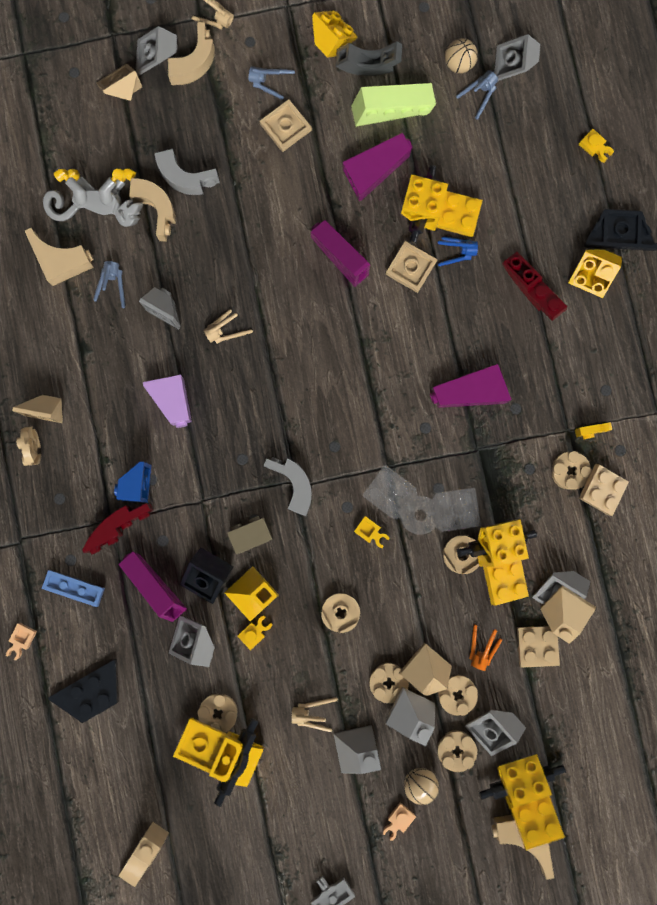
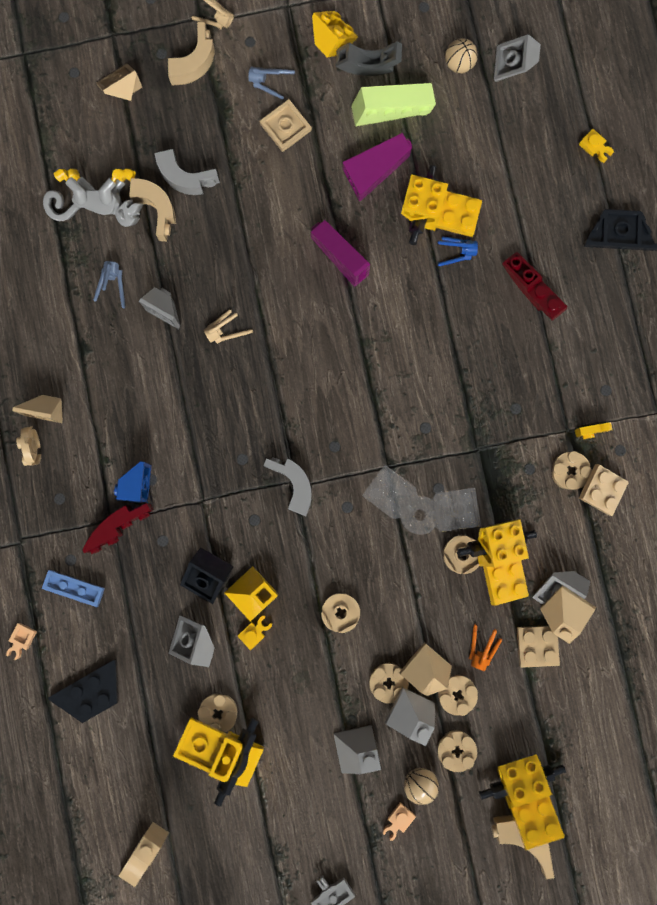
tan arch [25,228,94,286] -> none
magenta slope [118,551,187,622] -> none
light grey slope [136,26,177,76] -> none
lavender slope [143,375,192,428] -> none
dark tan brick [227,516,273,554] -> none
tan plant [292,697,338,732] -> none
yellow plate [354,516,390,548] -> none
tan plate [386,241,437,293] -> none
magenta slope [430,364,512,408] -> none
sand blue plant [456,71,498,119] -> none
light grey slope [465,710,526,756] -> none
yellow slope [568,250,622,298] -> none

